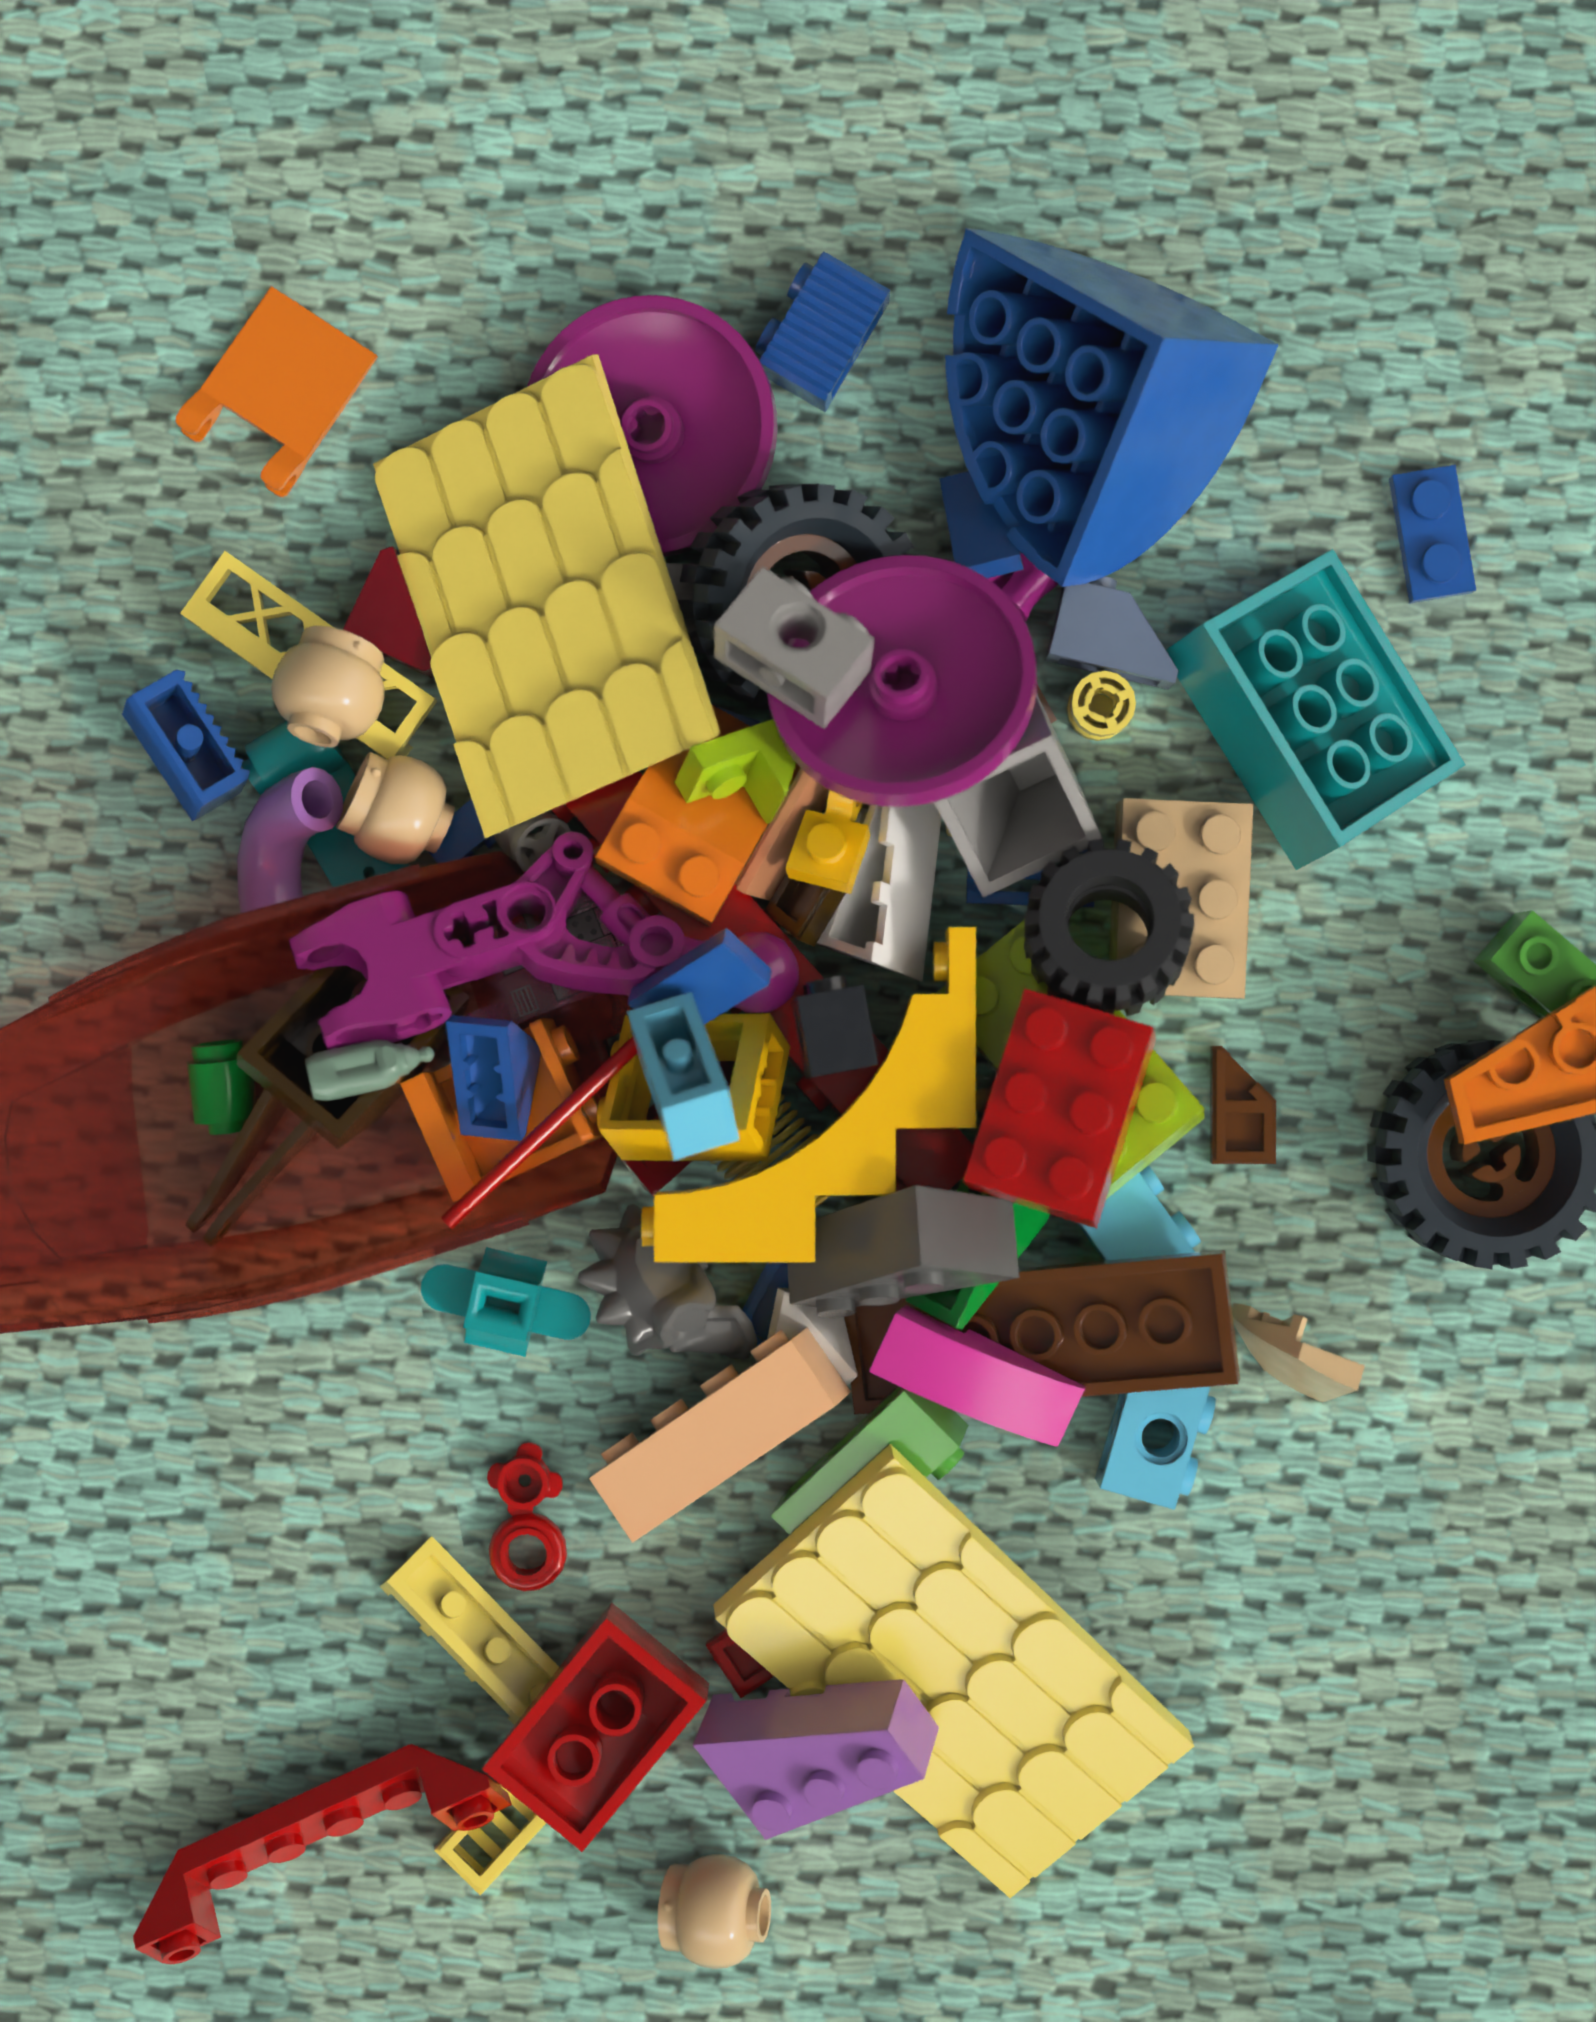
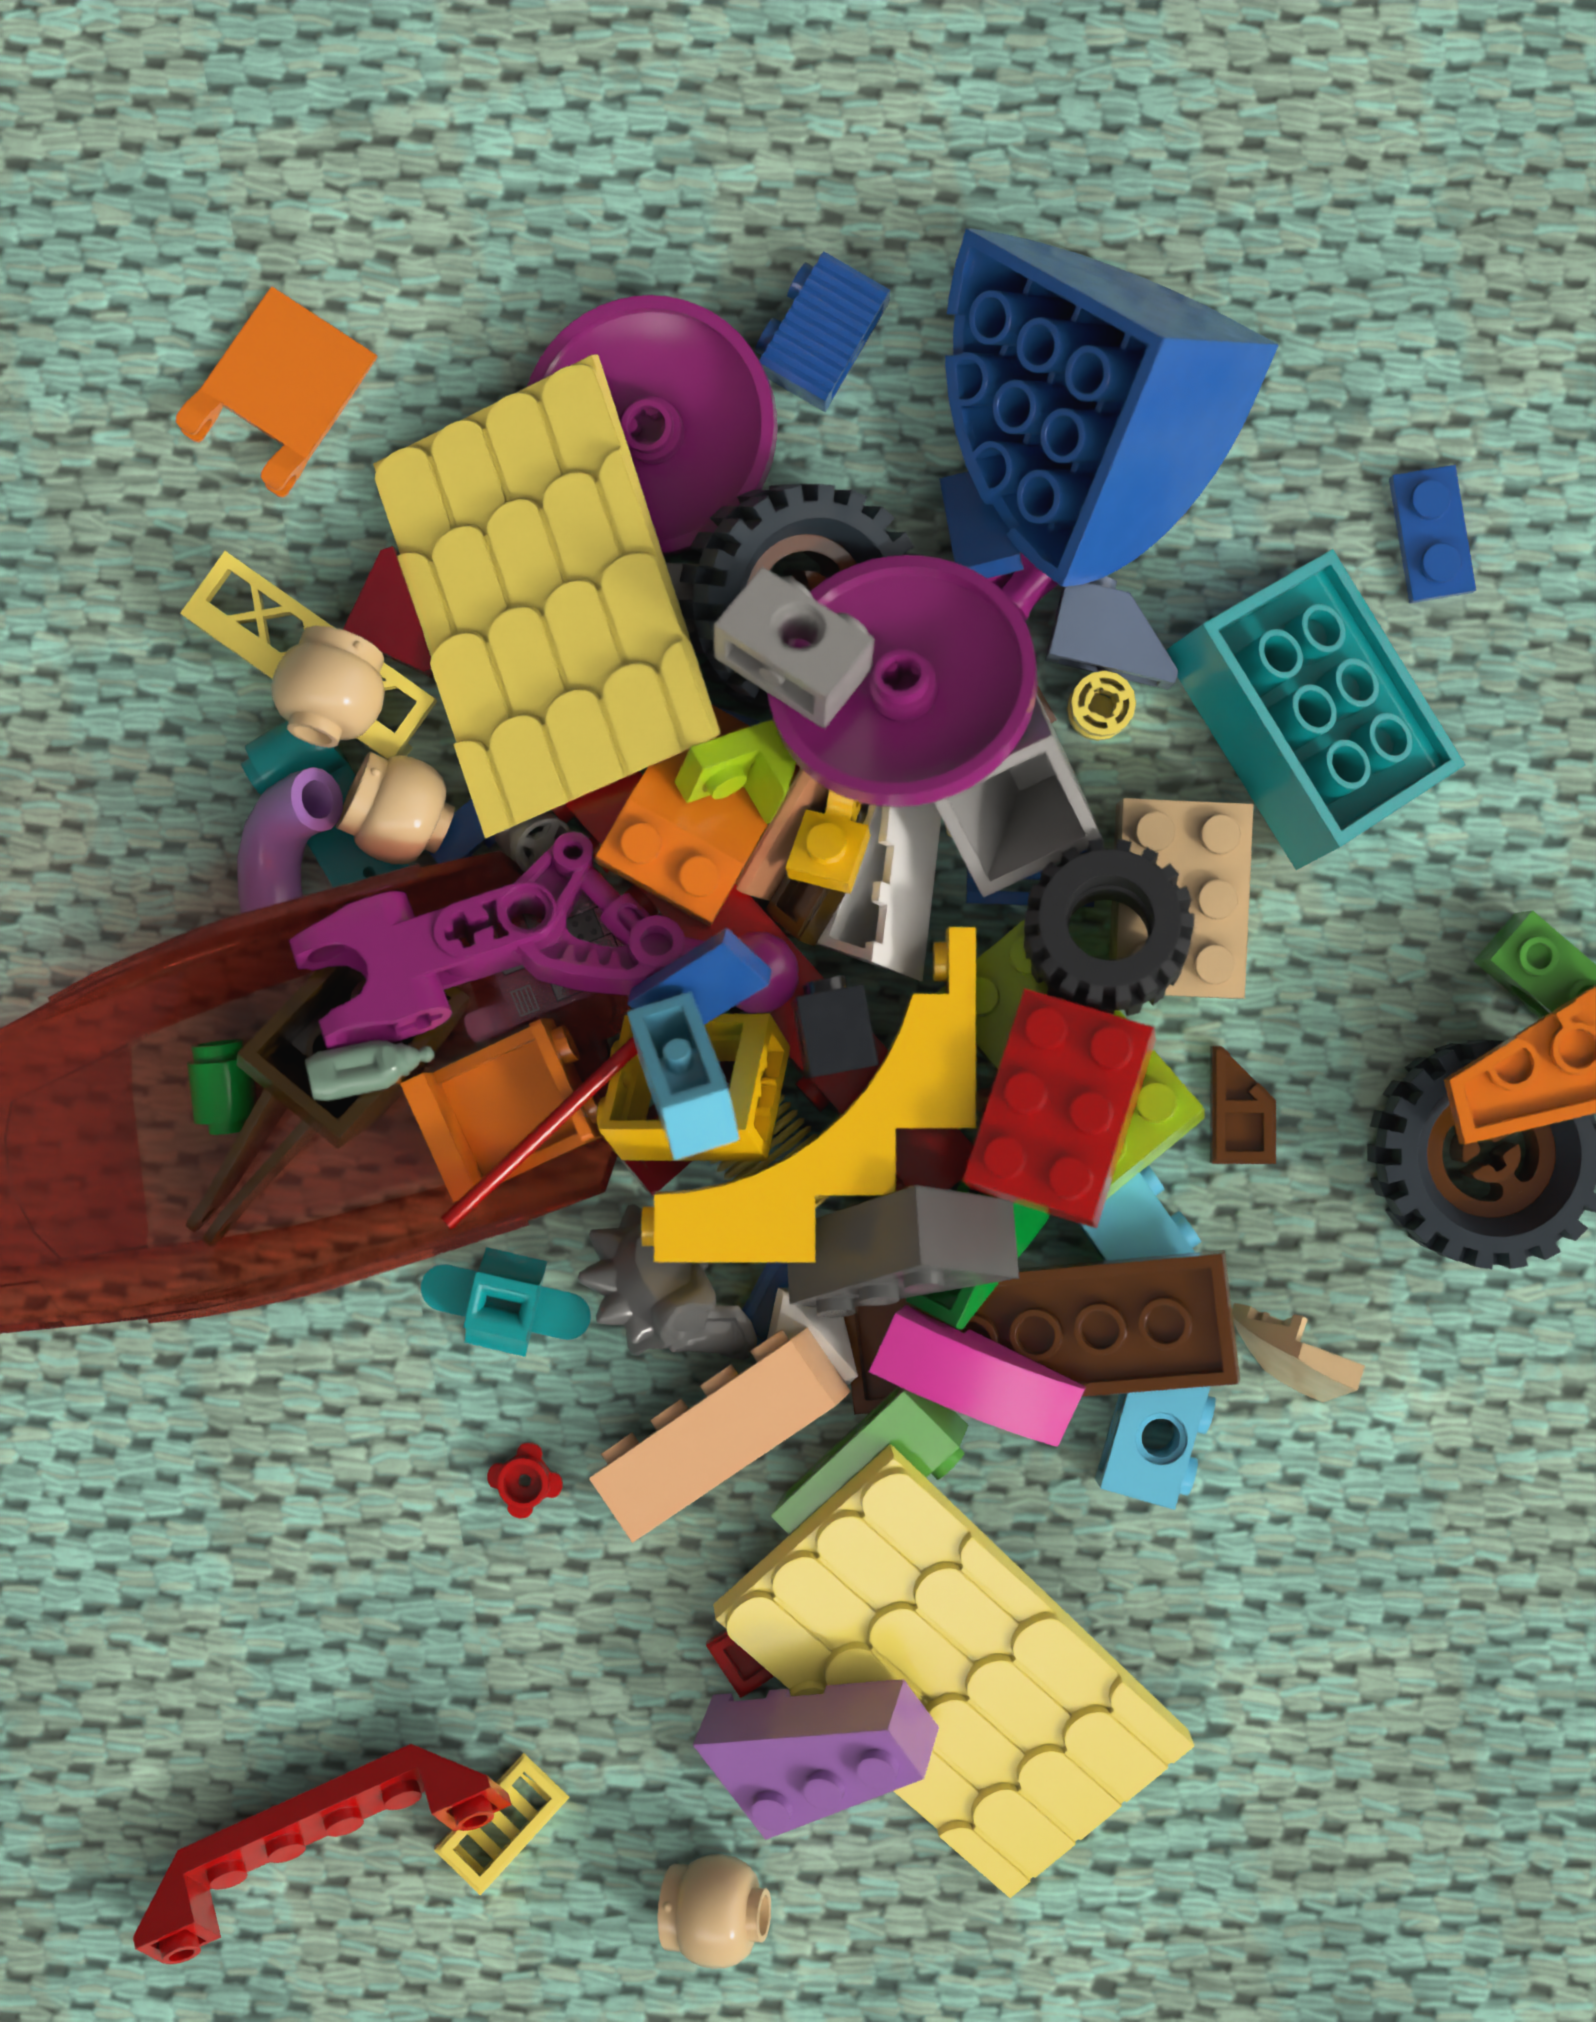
blue brick [122,669,250,821] -> none
light yellow hinge [380,1536,559,1725] -> none
blue slope [446,1015,541,1141] -> none
red slope [482,1603,709,1852] -> none
red piece [489,1512,567,1592] -> none

